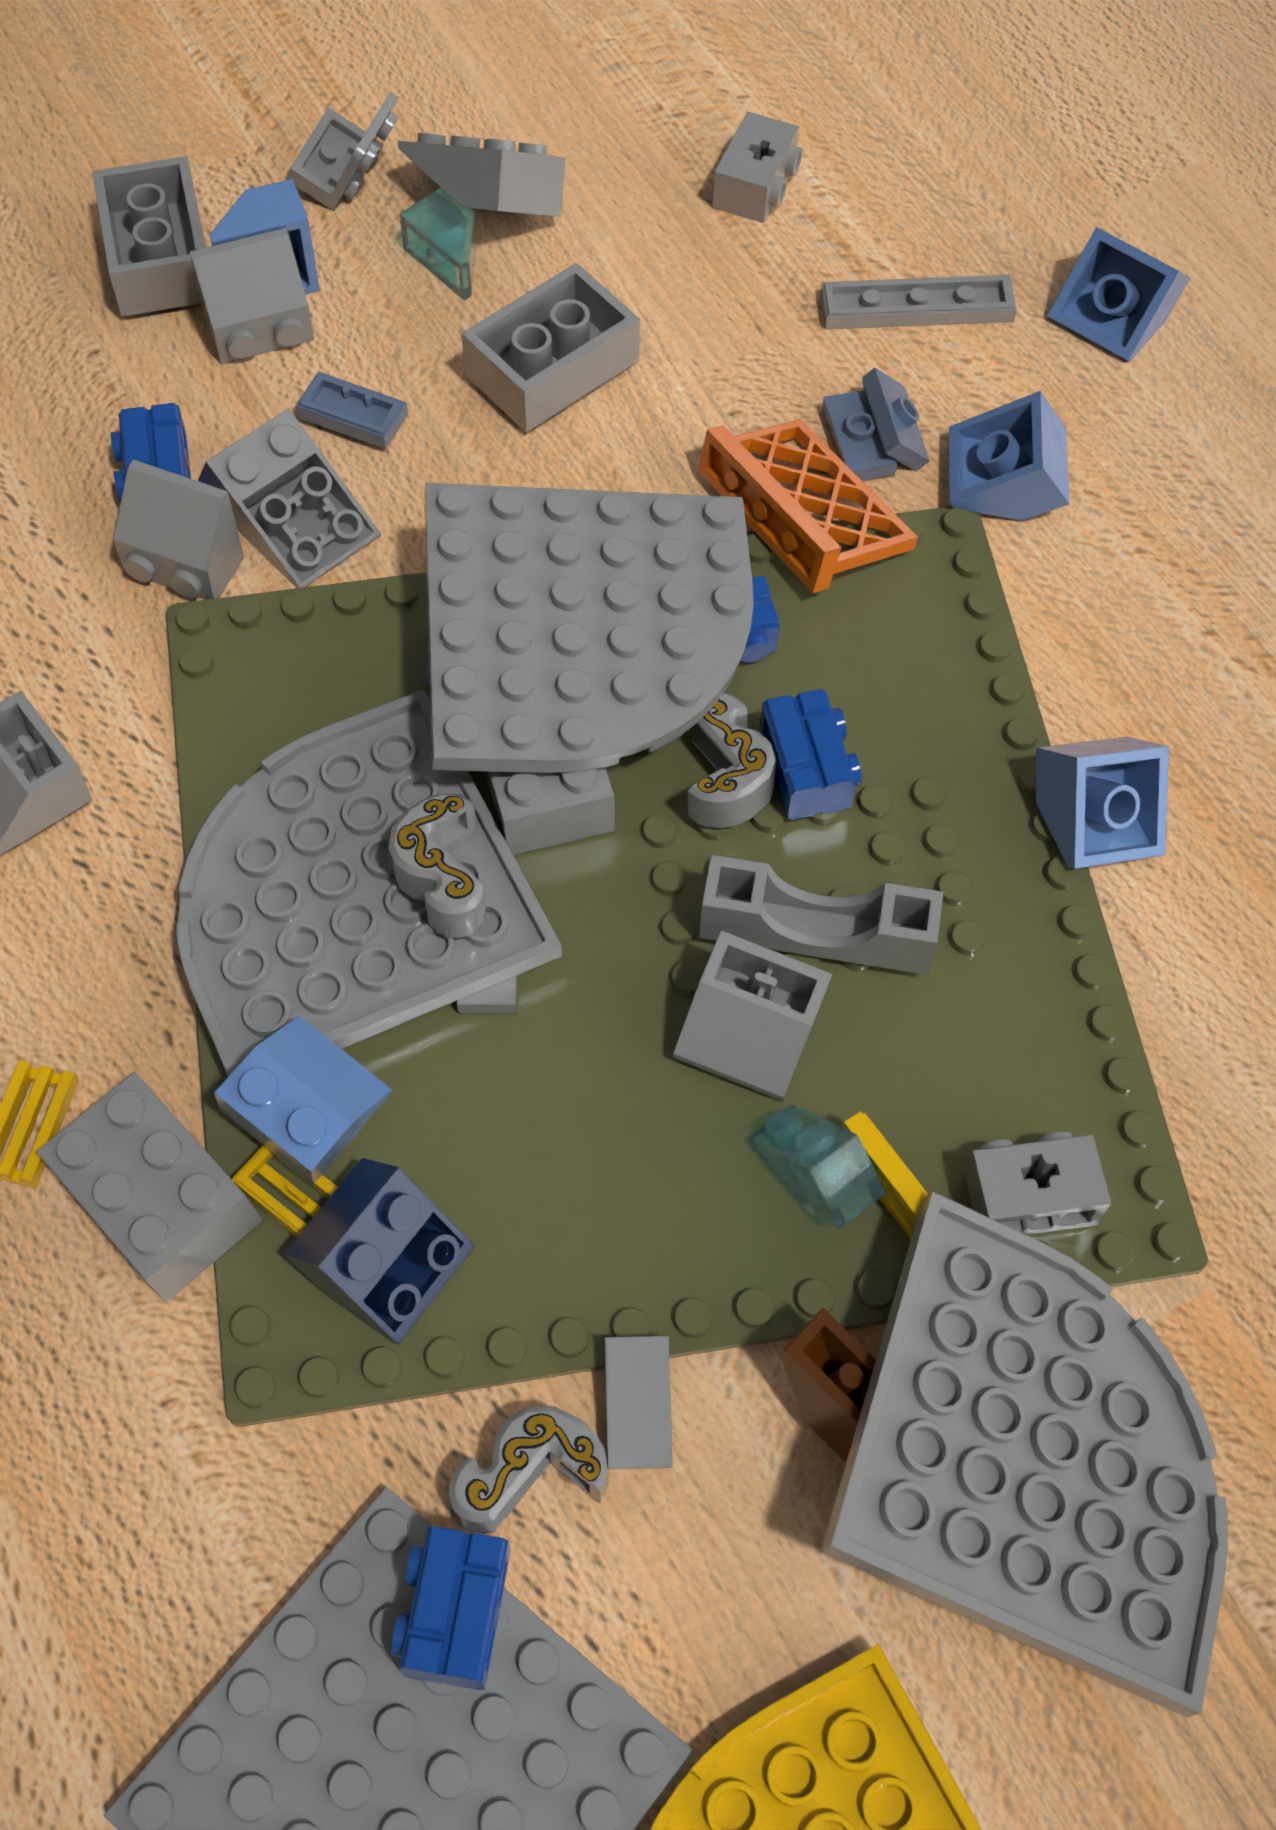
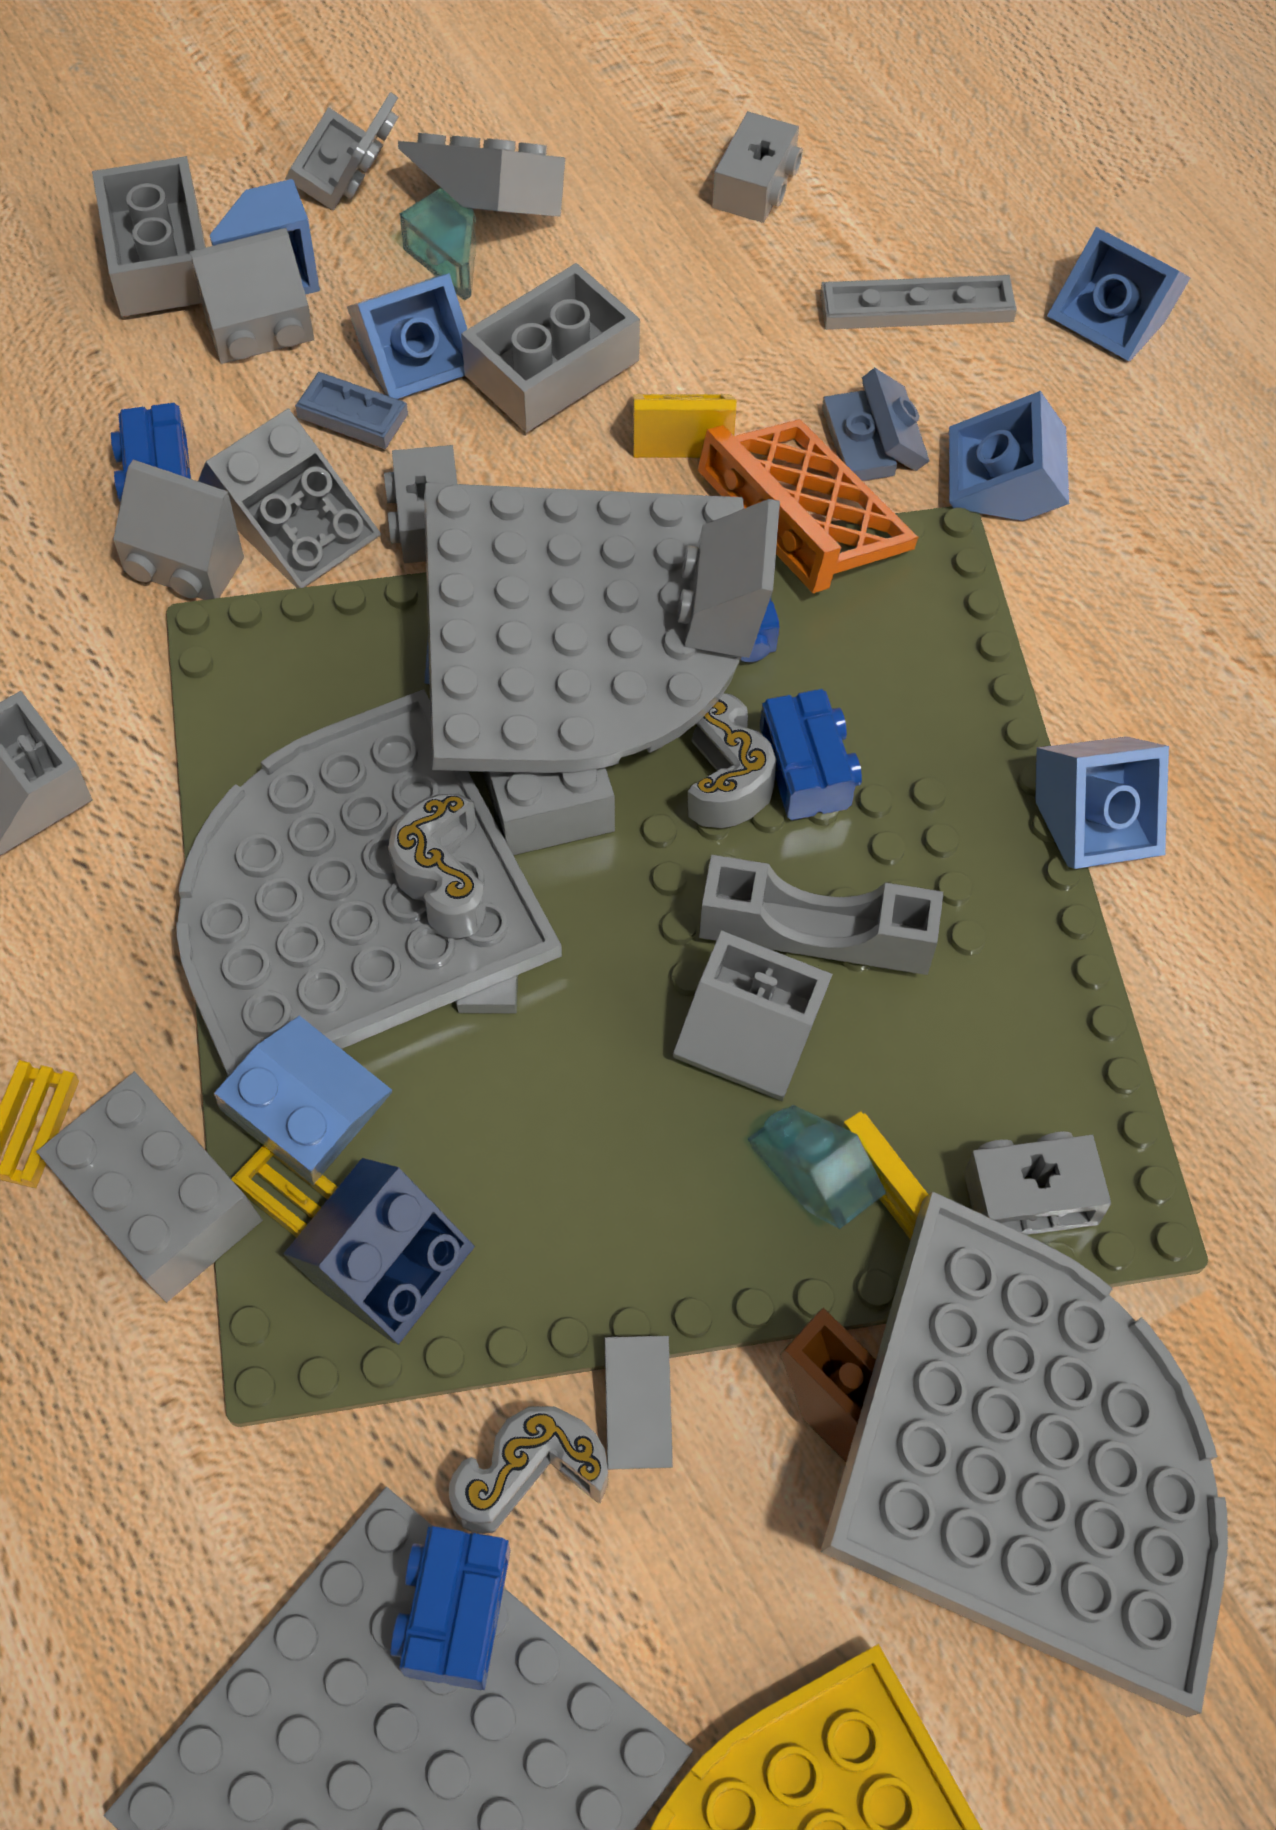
none -> medium blue slope [347,273,467,399]
none -> light grey brick [384,445,457,563]
none -> yellow slope [633,394,736,458]
none -> light grey slope [677,499,780,658]

